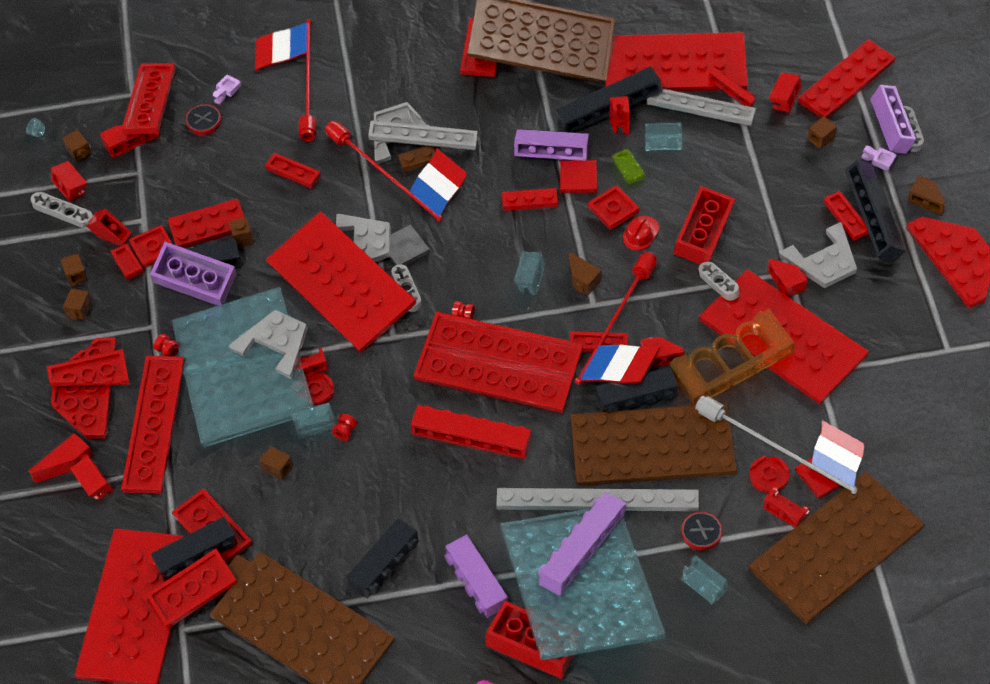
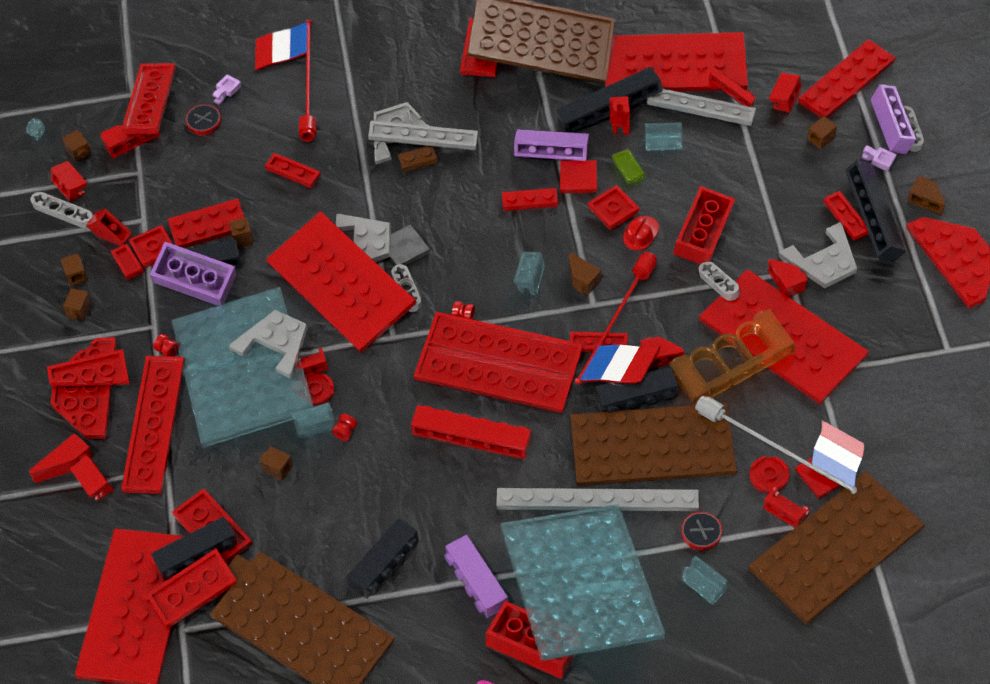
flag [325,121,467,222] -> none
medium lavender brick [538,492,626,596] -> none

